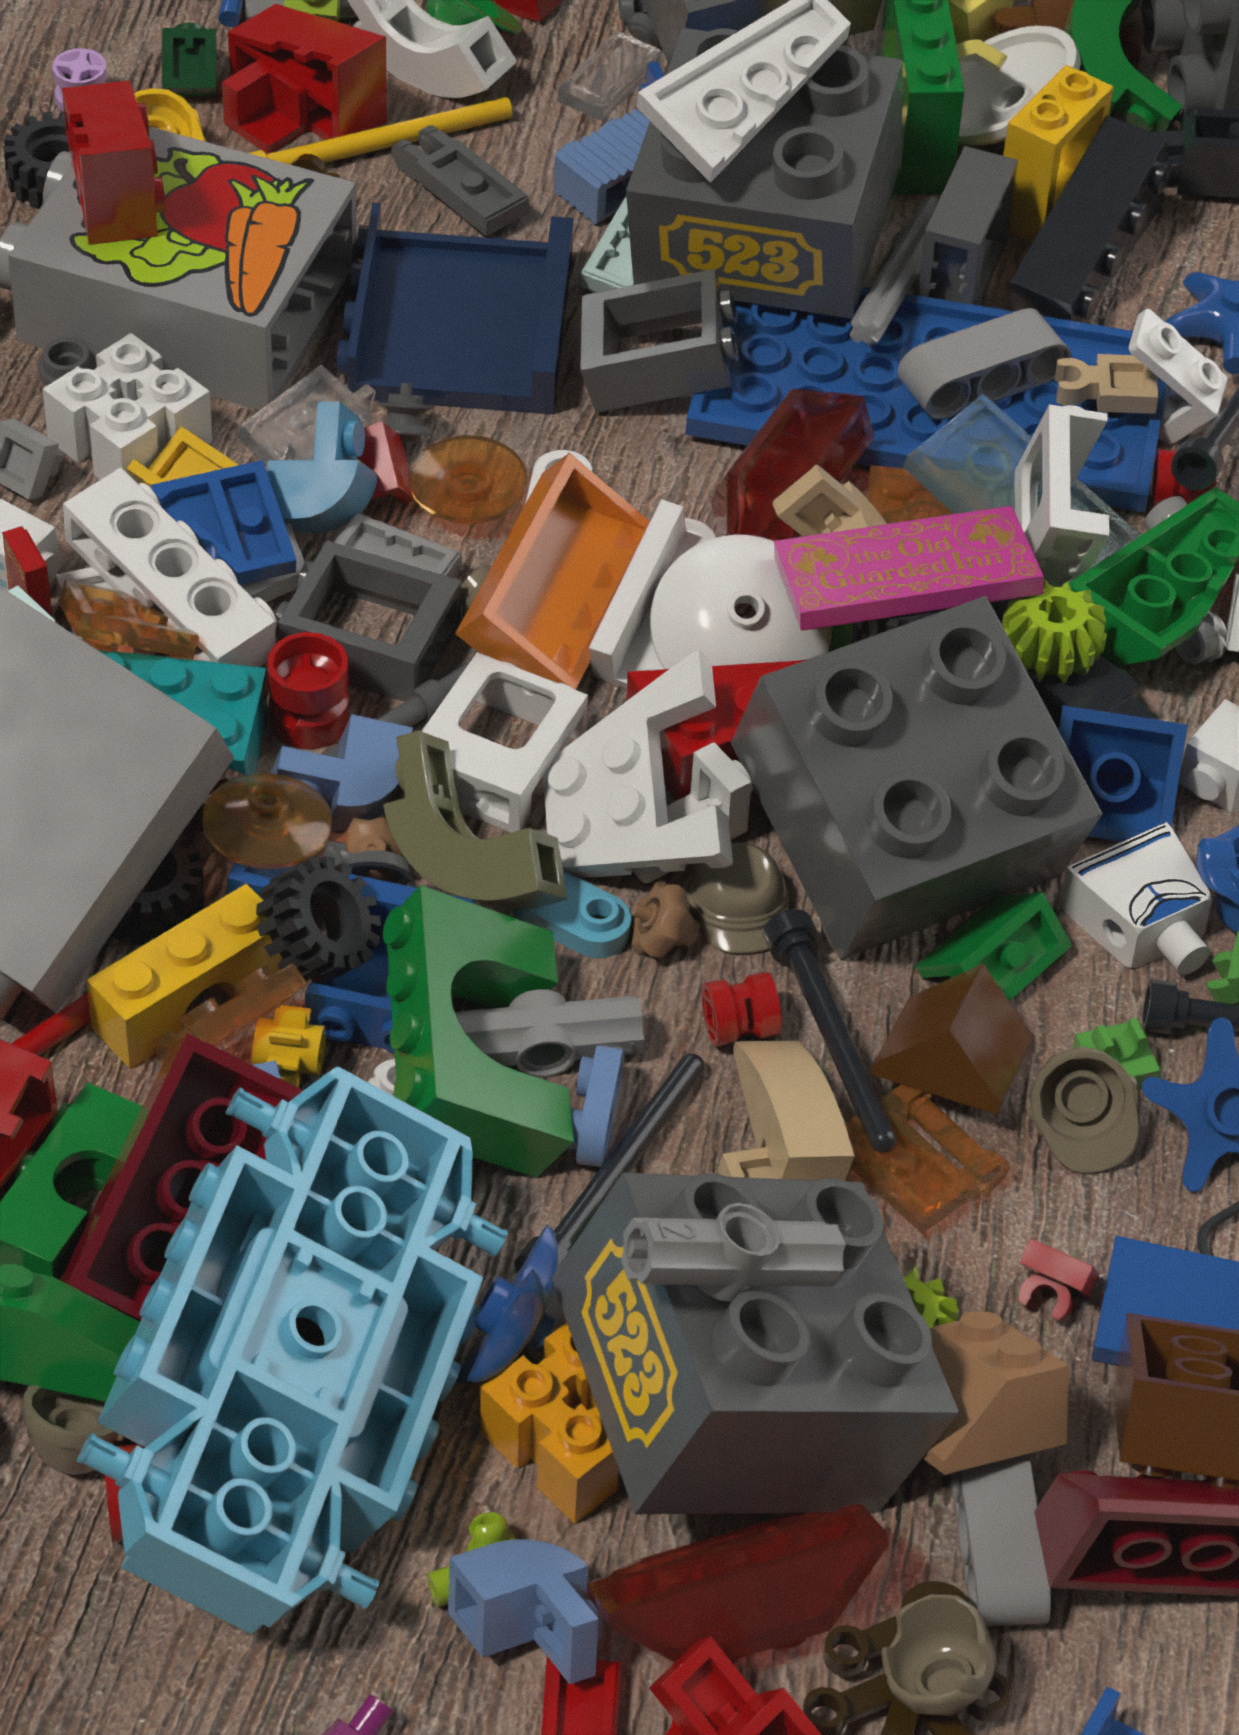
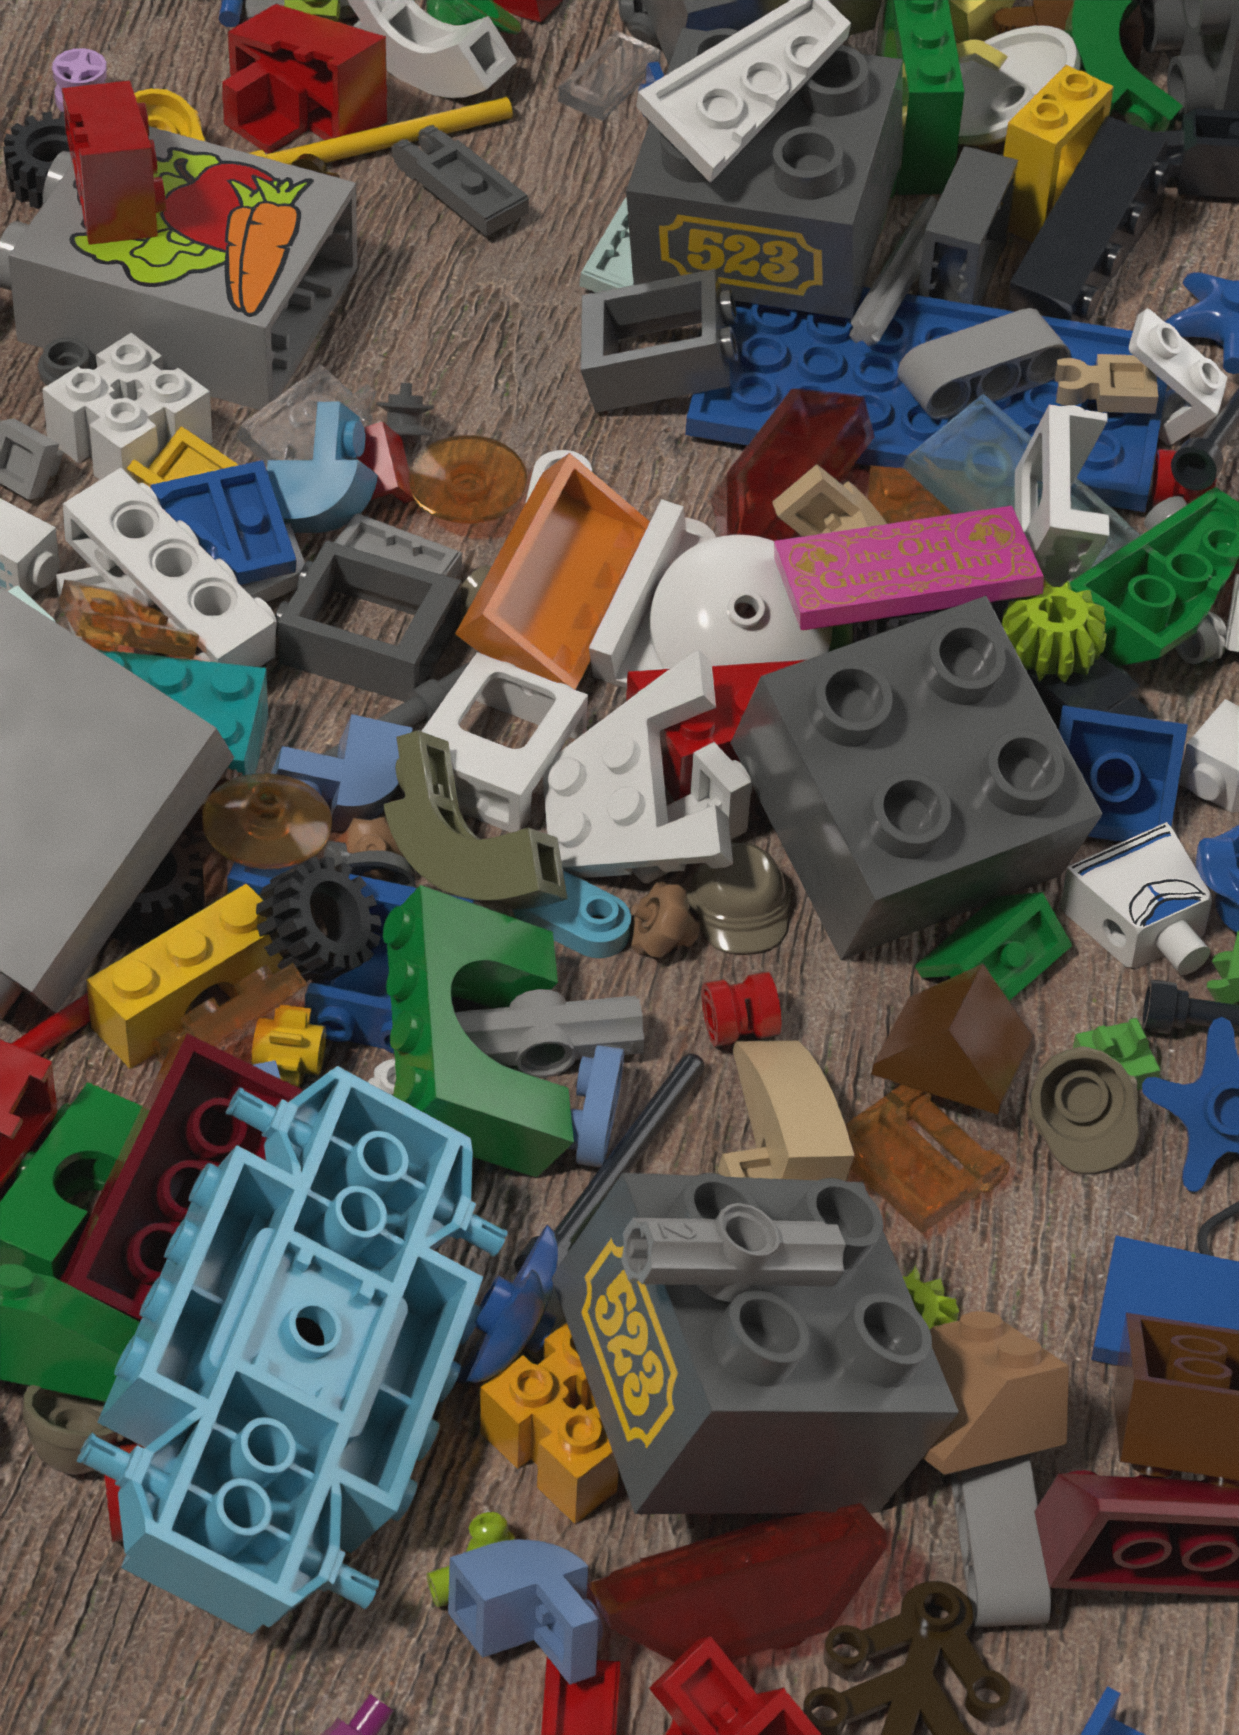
red tile [2,526,53,618] -> none
dark green bracket [162,23,218,97] -> none
red wheel [267,632,350,750] -> none
dark blue panel [337,203,574,415] -> none
medium blue brick [554,108,650,225] -> none
black piece [763,909,897,1153] -> none
dark tan hair [882,1594,996,1716] -> none
tile [1018,1238,1100,1322] -> none

